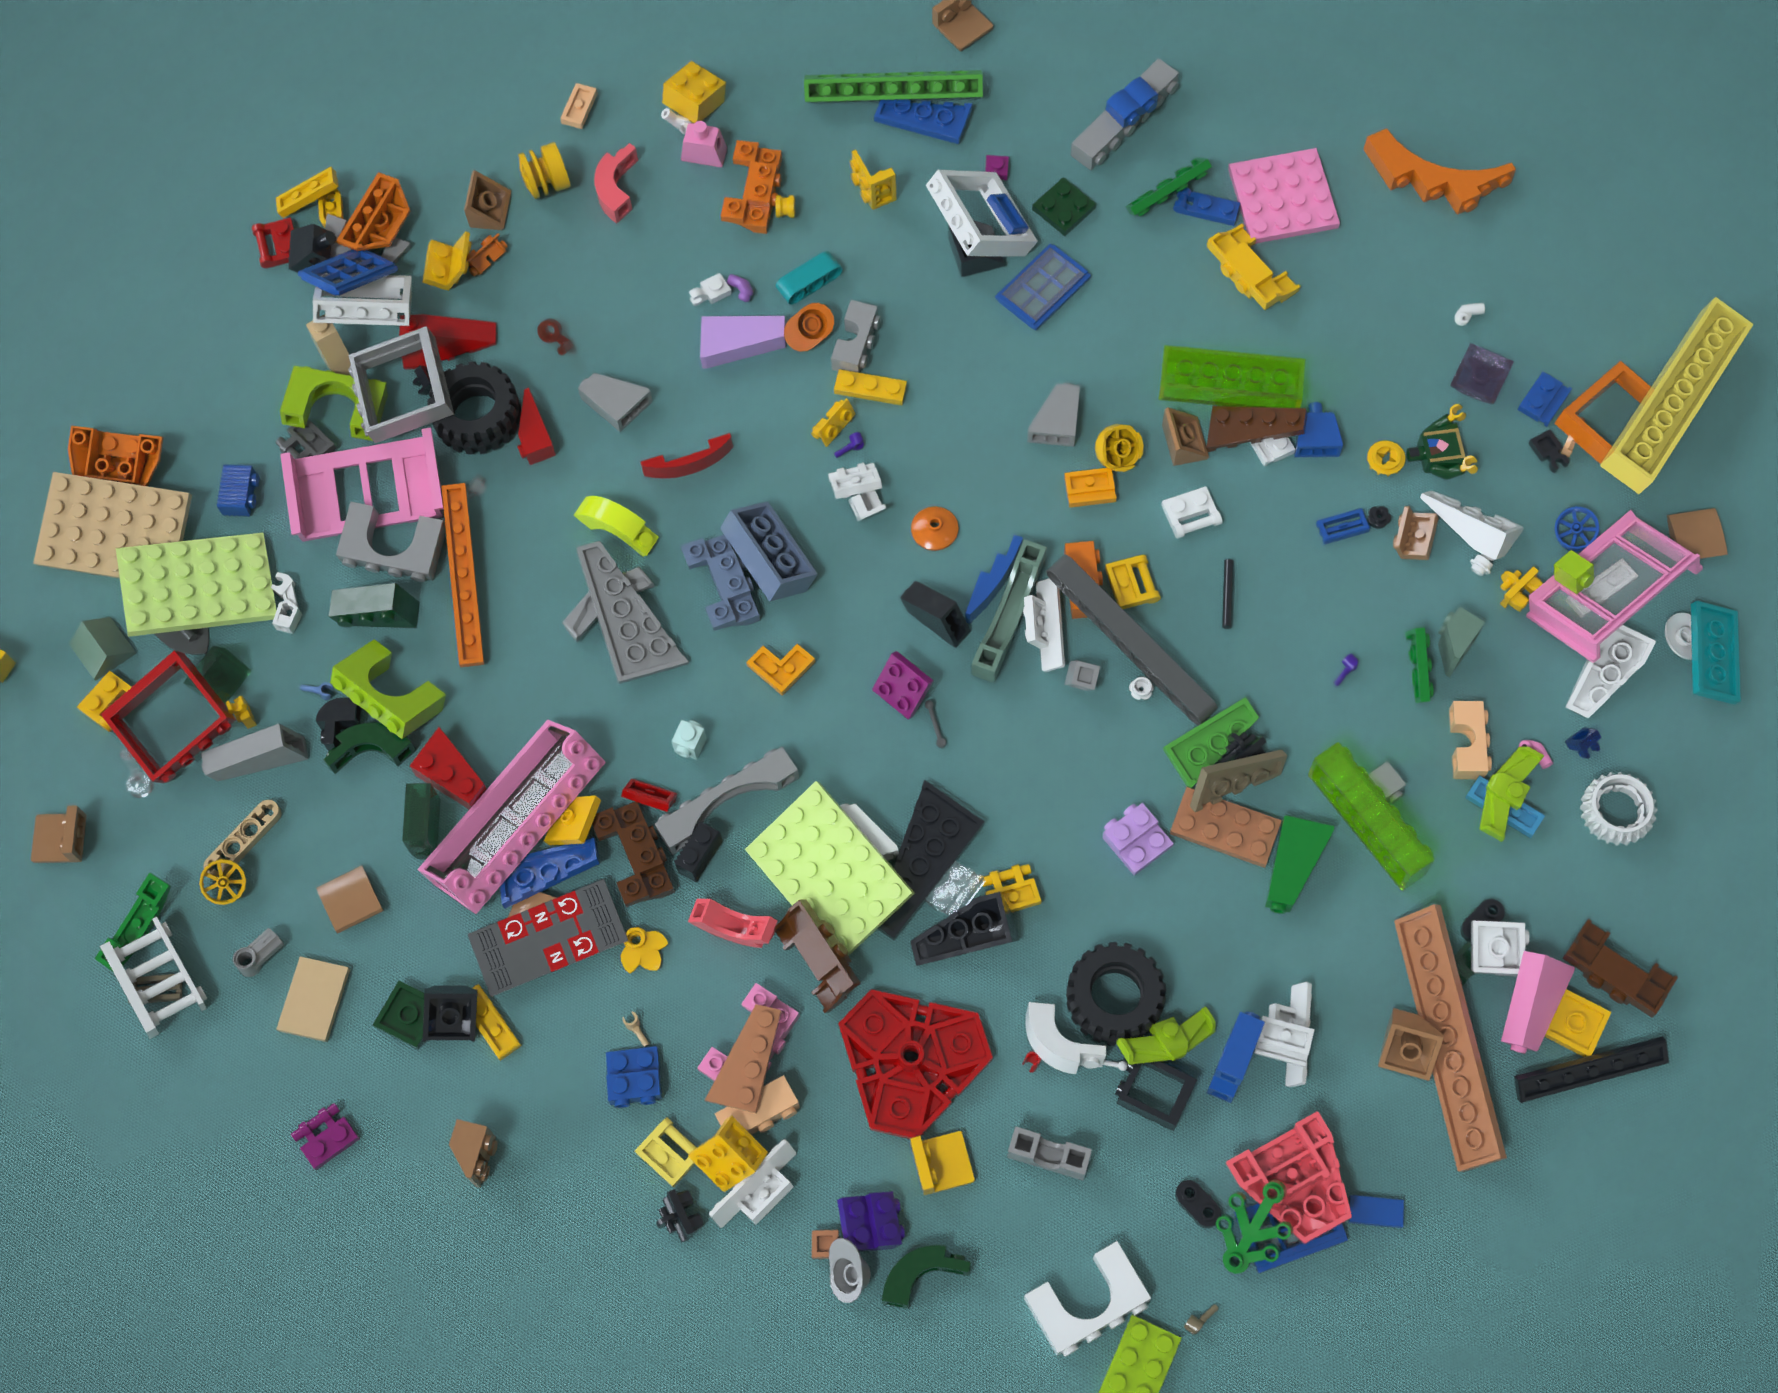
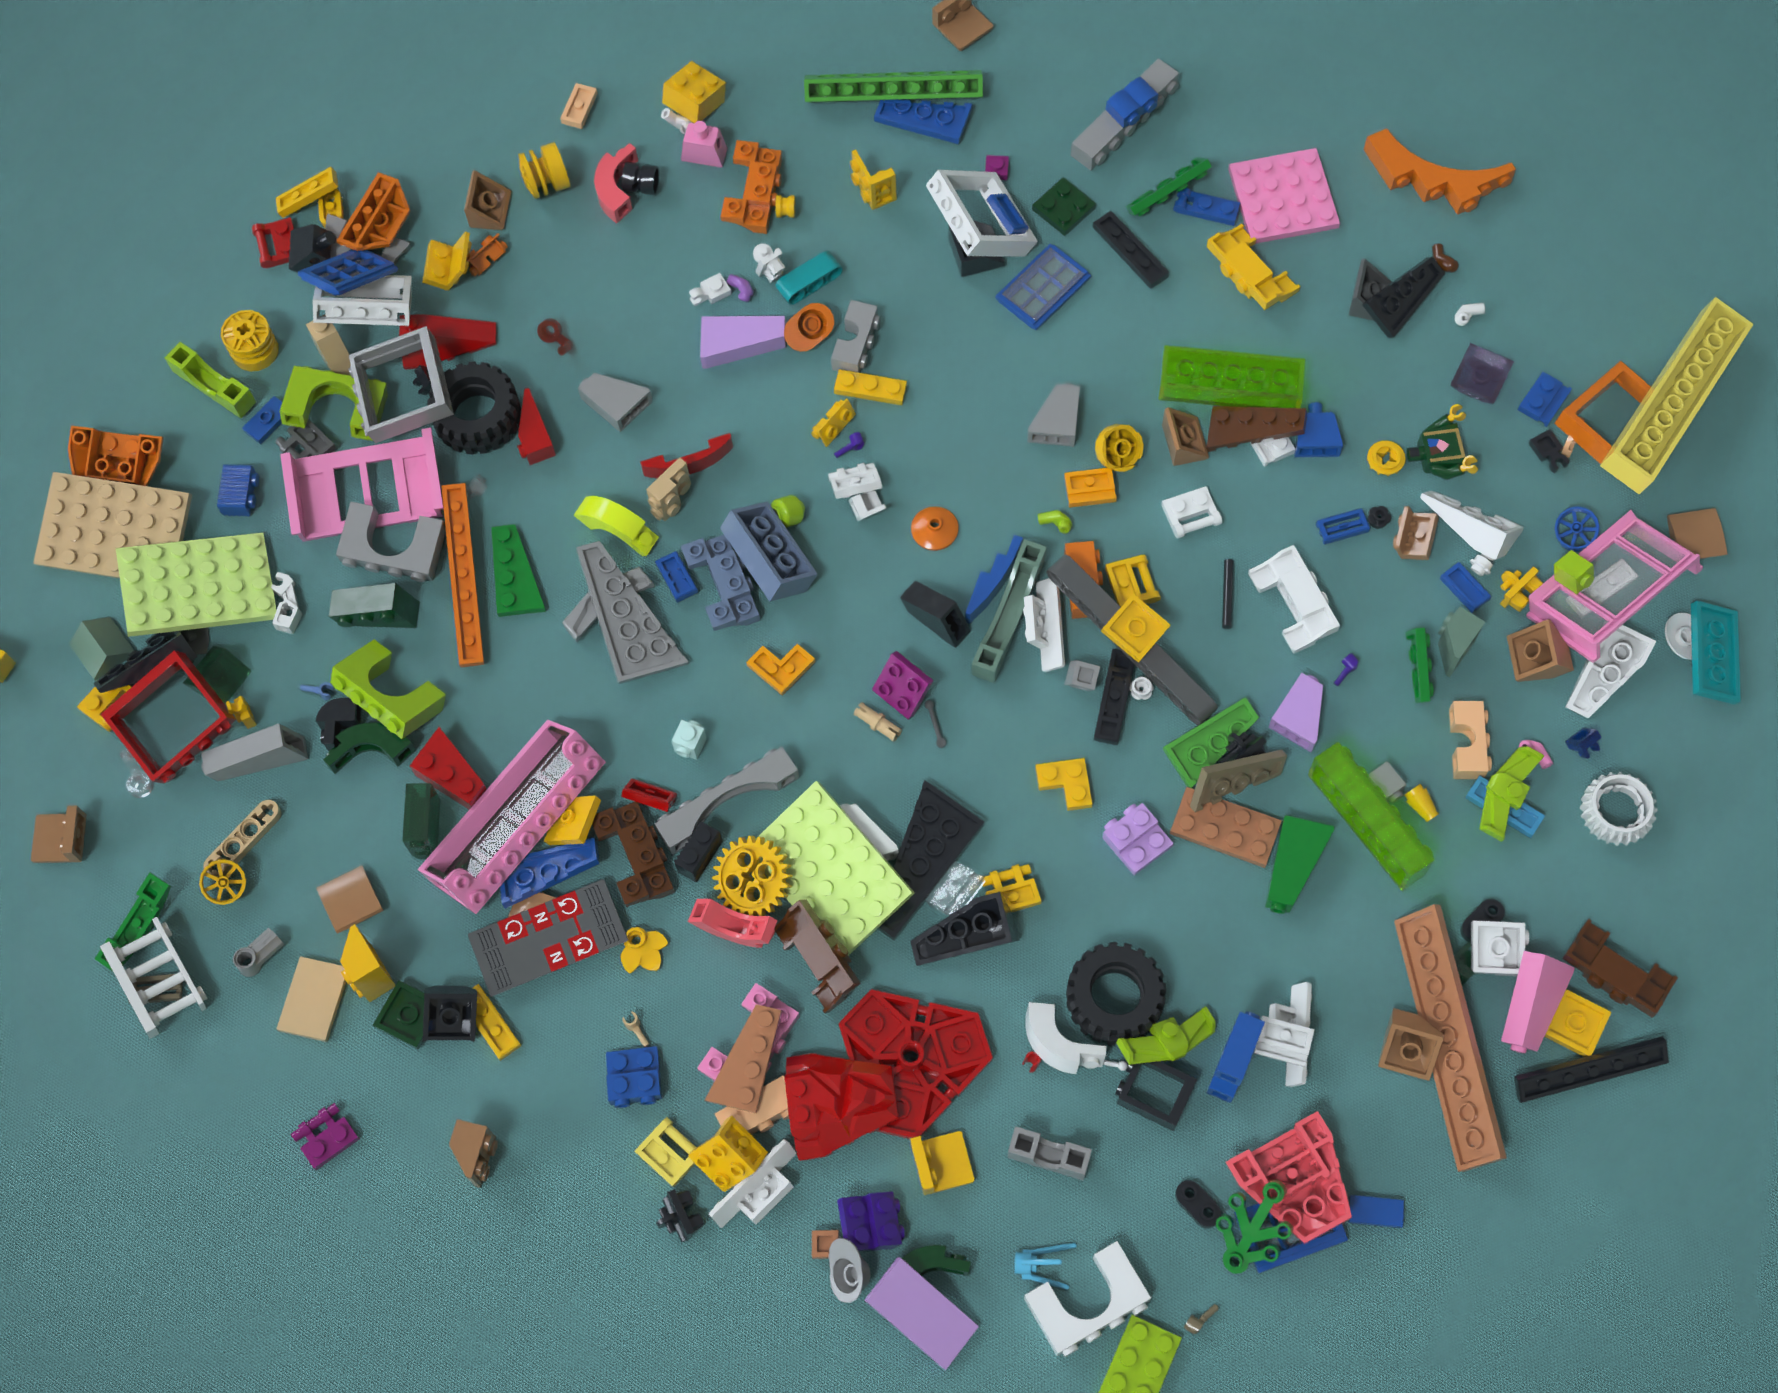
none -> black wedge [93,631,197,693]
none -> lime arch [165,342,256,419]
none -> yellow wheel [221,310,279,372]
none -> blue plate [242,396,282,445]
none -> yellow slope [340,924,396,1002]
none -> green wing [491,524,546,617]
none -> black wheel [622,162,659,195]
none -> tan plate [646,457,691,521]
none -> blue plate [655,551,698,603]
none -> yellow gear [712,836,793,916]
none -> white hips [753,244,785,283]
none -> lime head [771,495,805,528]
none -> red wedge [784,1053,899,1161]
none -> tan pin [853,702,902,742]
none -> lavender tile [864,1257,979,1370]
none -> medium azure plant [1015,1243,1077,1290]
none -> yellow plate [1035,758,1092,811]
none -> lime arm [1038,510,1072,534]
none -> black plate [1093,211,1169,289]
none -> black plate [1093,648,1134,746]
none -> yellow plate [1101,594,1170,663]
none -> white bracket [1248,545,1340,654]
none -> lavender slope [1269,673,1323,752]
none -> dark grey slope [1348,259,1392,321]
none -> black wing [1362,257,1445,338]
none -> yellow cone [1404,784,1439,822]
none -> reddish brown arm [1432,243,1458,273]
none -> blue tile [1439,562,1492,613]
none -> medium nougat slope [1507,619,1574,682]

